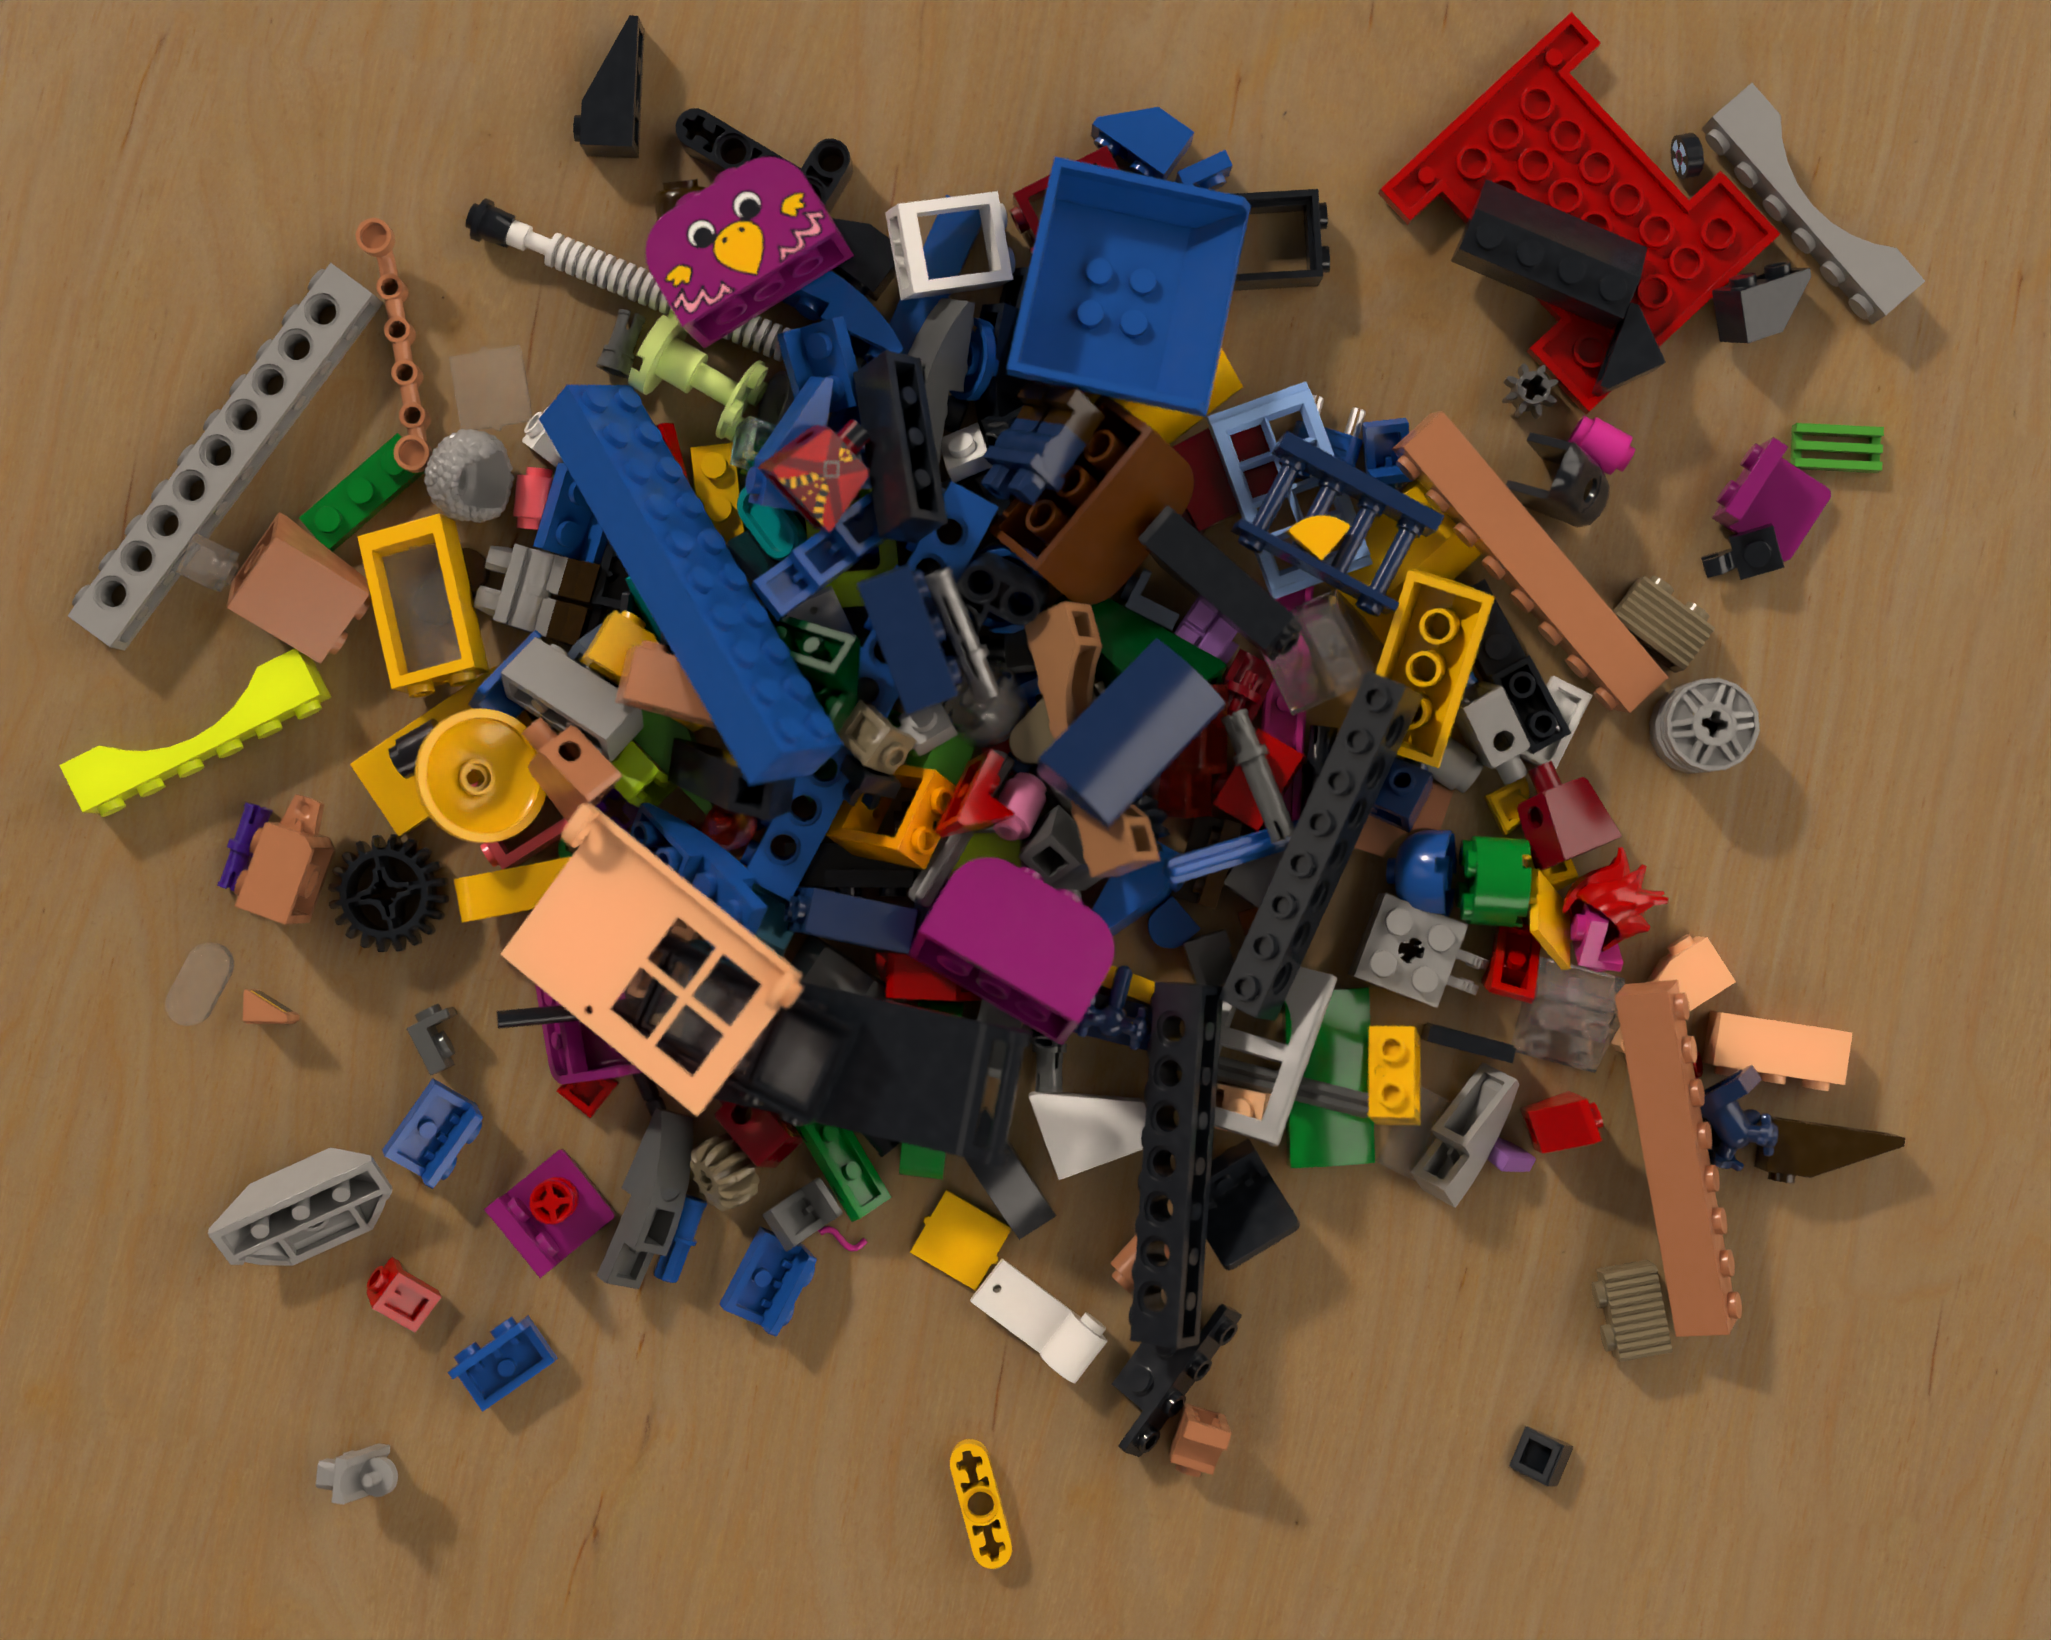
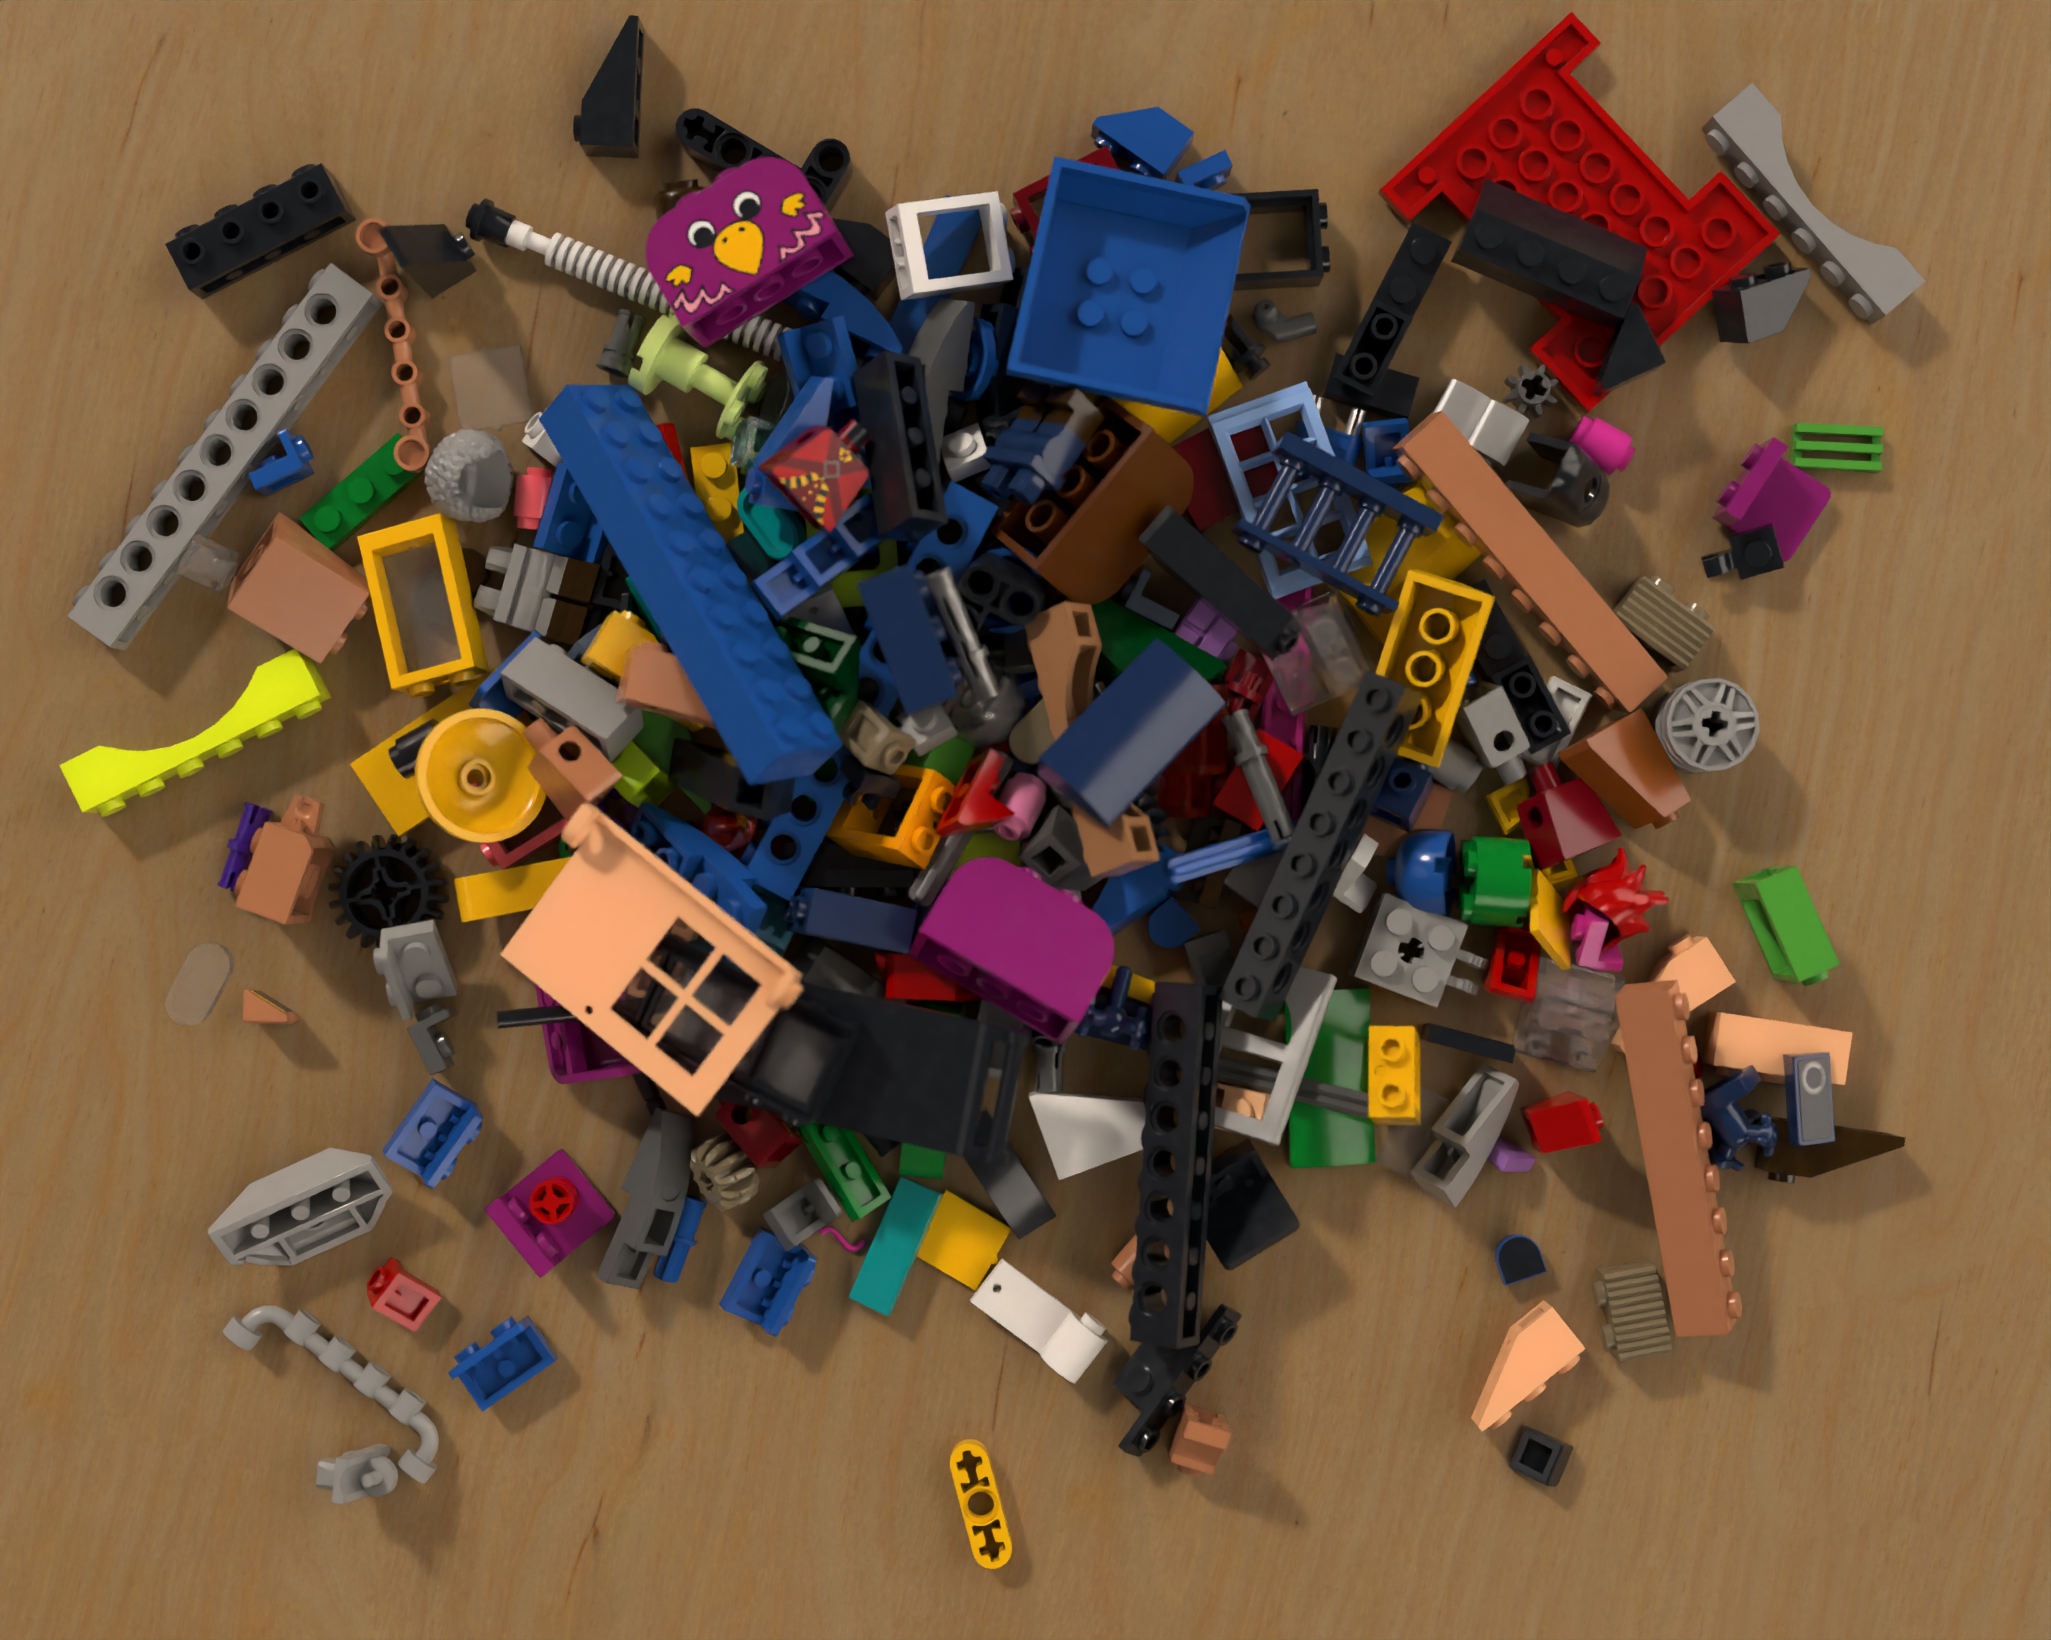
red tile [557,1078,620,1118] -> none
yellow tile [1286,515,1351,561] -> none
black tile [1671,132,1704,179] -> none
none -> black brick [165,163,356,300]
none -> light grey bar [222,1305,439,1484]
none -> blue bracket [248,428,315,496]
none -> light grey bracket [373,920,458,1021]
none -> black slope [378,224,476,298]
none -> teal tile [849,1176,943,1316]
none -> black arm [1221,314,1270,381]
none -> dark grey arm [1252,300,1317,342]
none -> black tile [1322,353,1419,419]
none -> black slope [1333,222,1452,398]
none -> white bracket [1333,834,1379,913]
none -> light grey brick [1433,378,1530,471]
none -> light nougat slope [1471,1300,1586,1432]
none -> black tile [1495,1234,1547,1286]
none -> dark orange slope [1558,708,1691,829]
none -> bright green window [1732,866,1840,986]
none -> slope [1783,1052,1835,1146]

